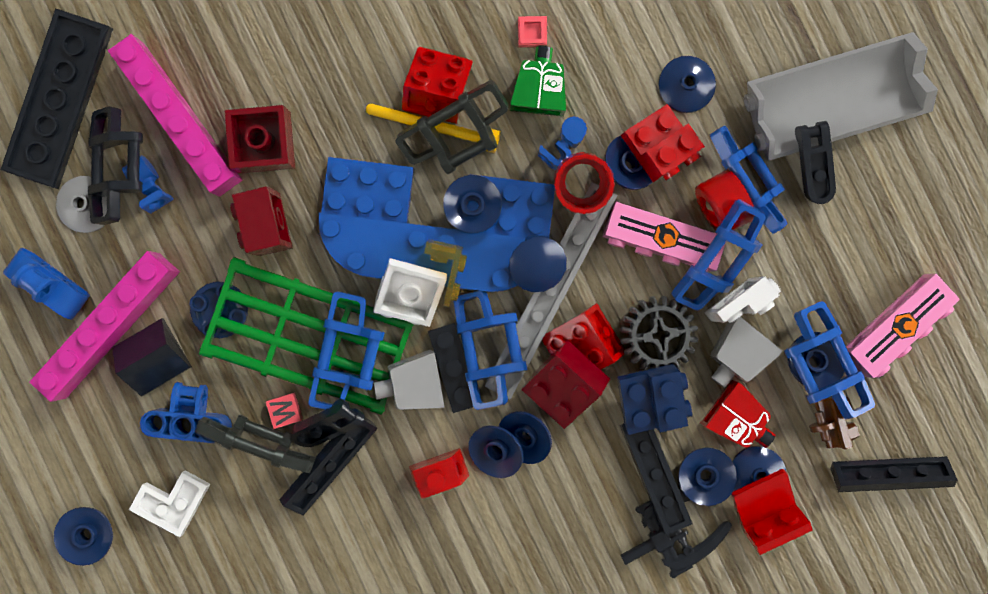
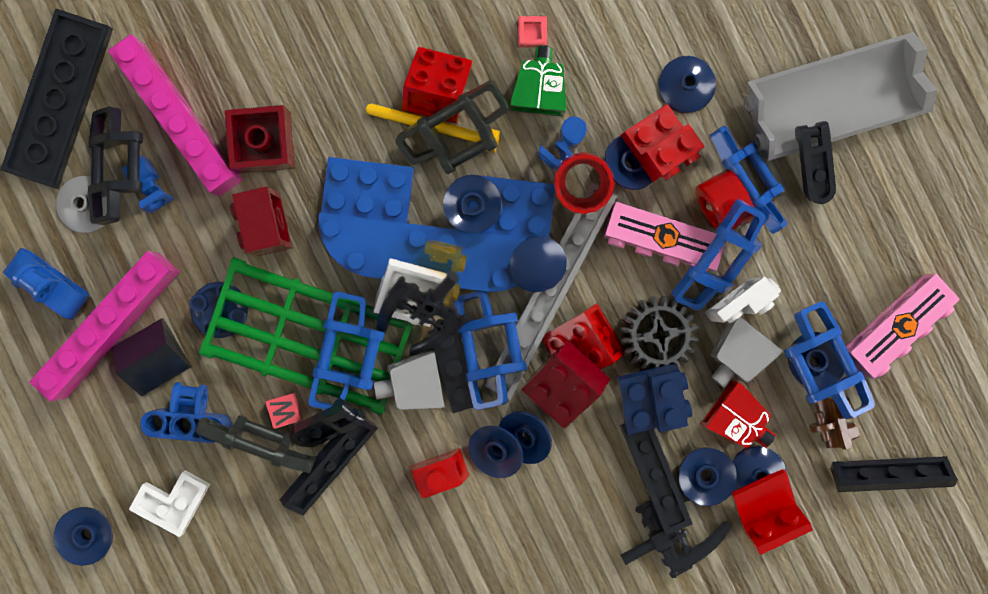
none -> black bar [376,272,469,355]

